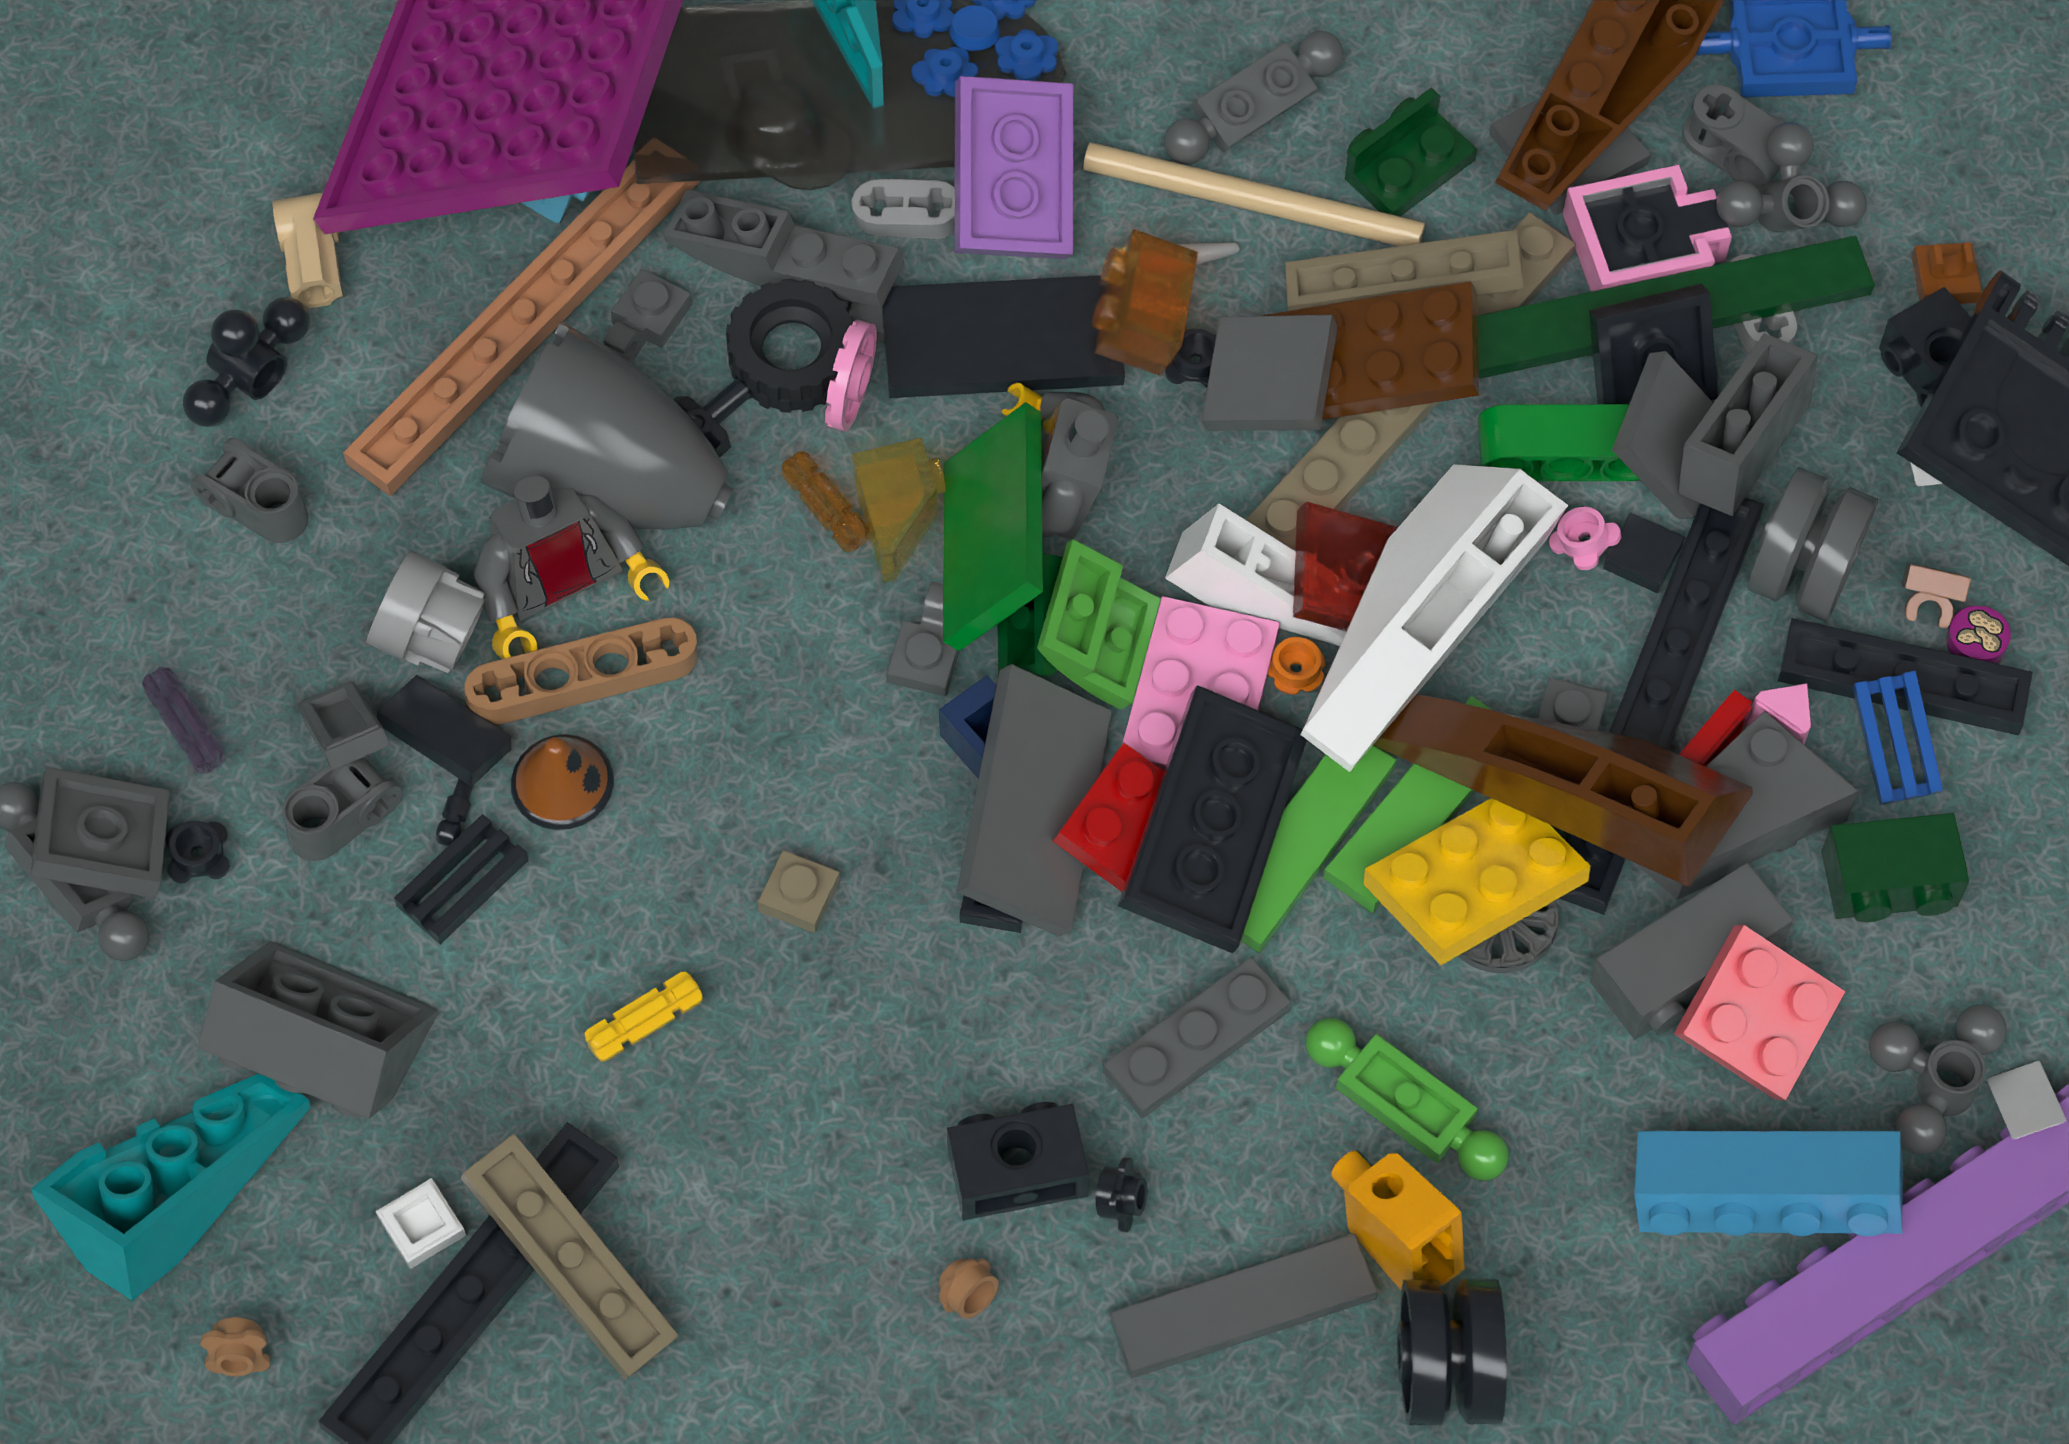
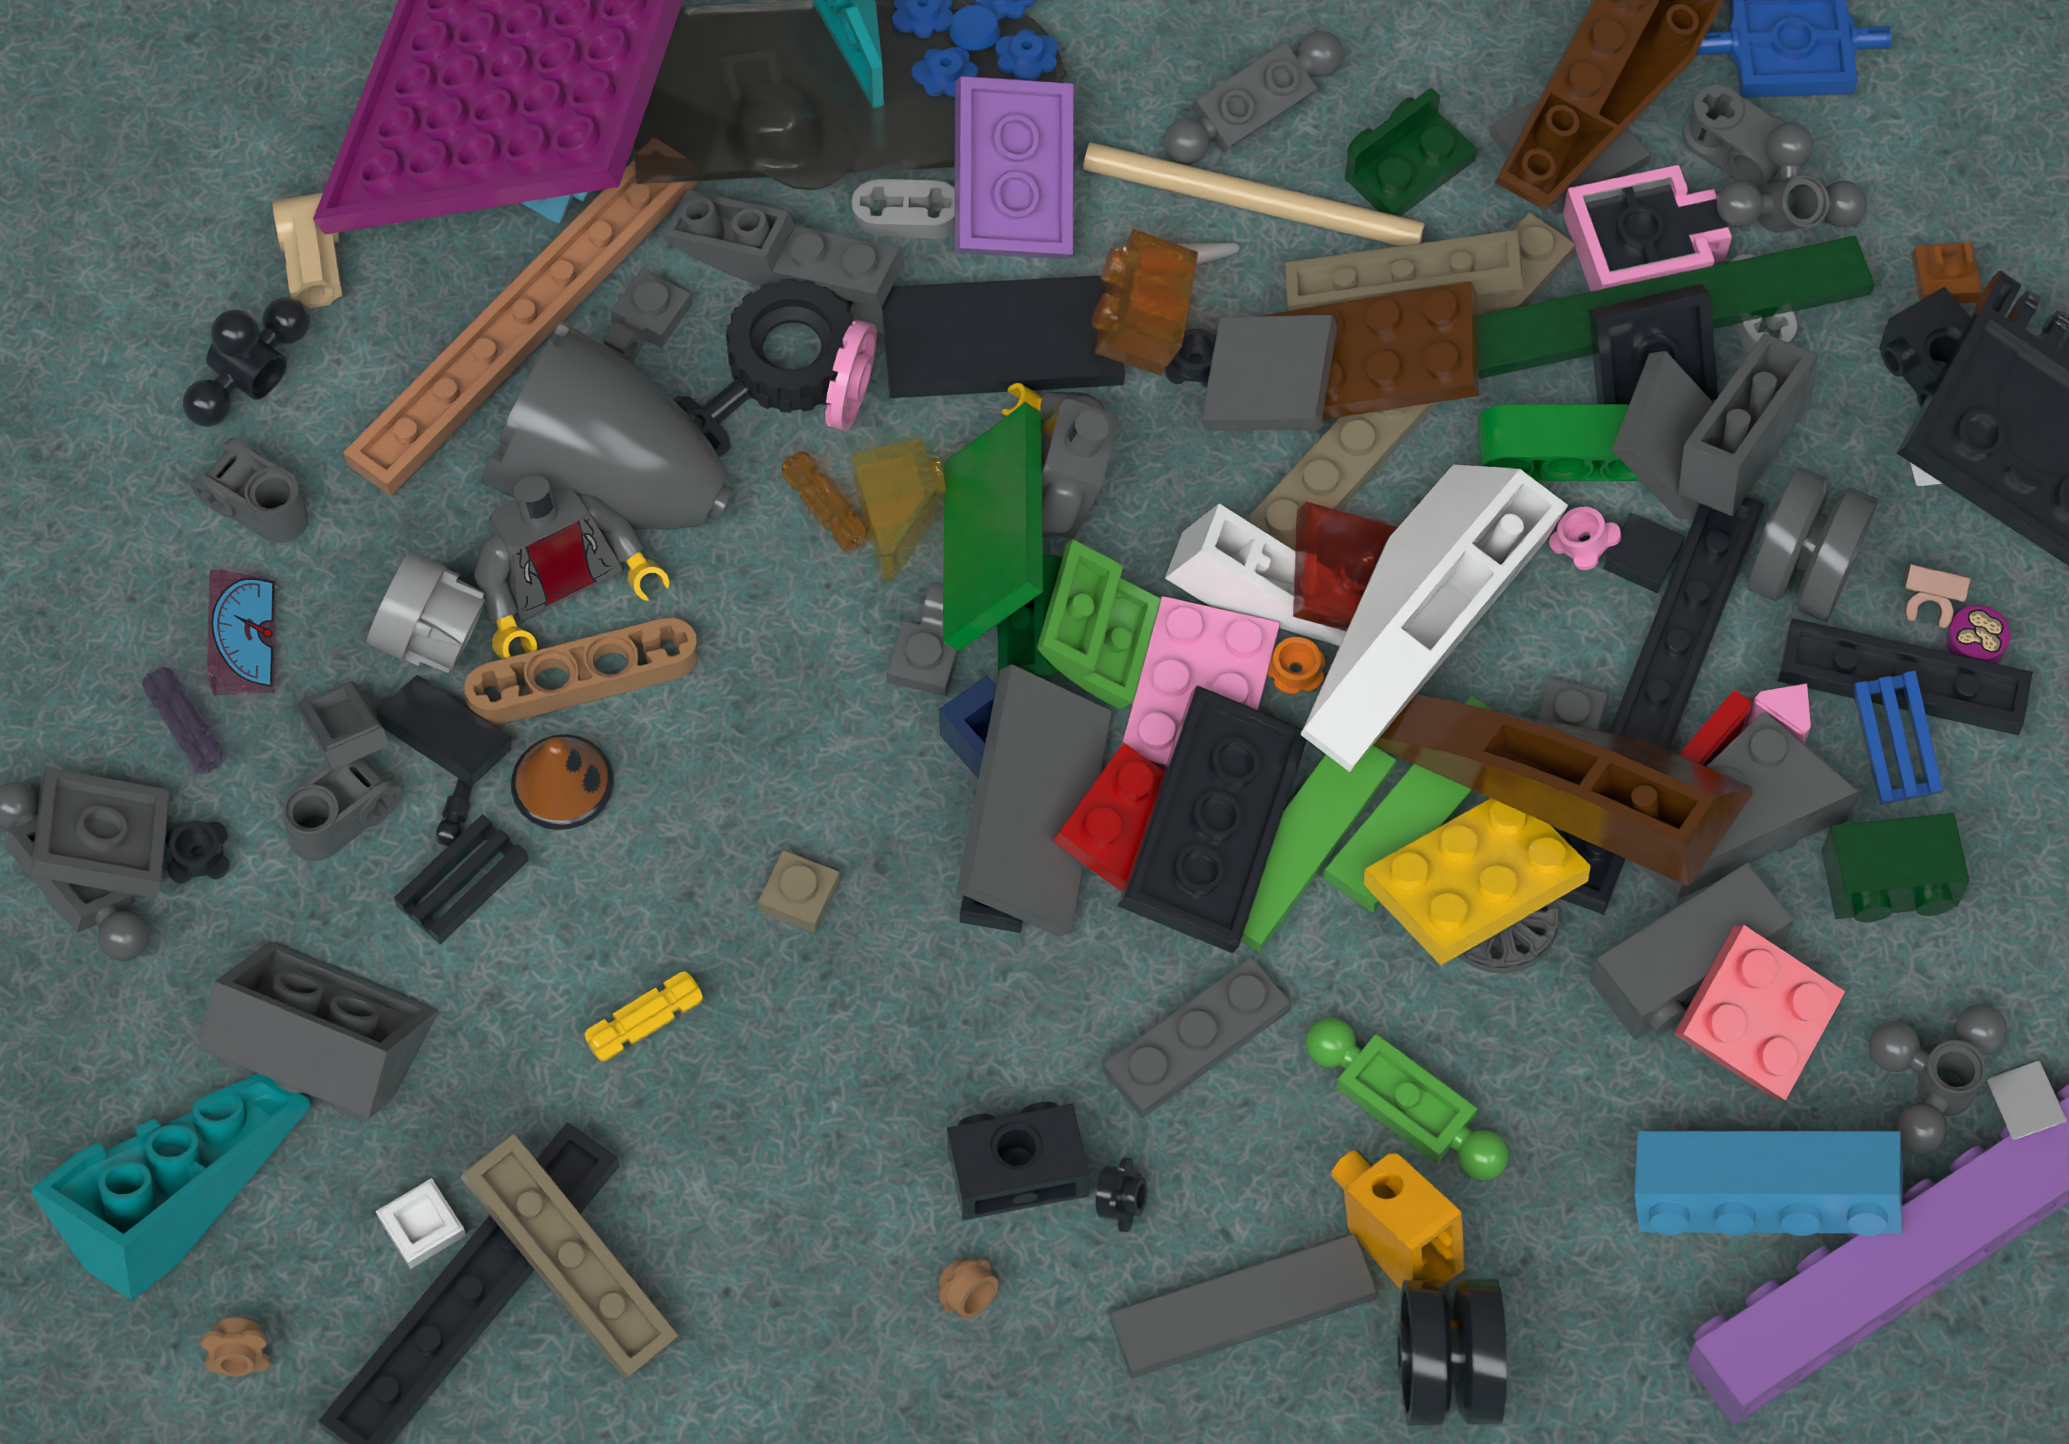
none -> slope [207,570,277,696]

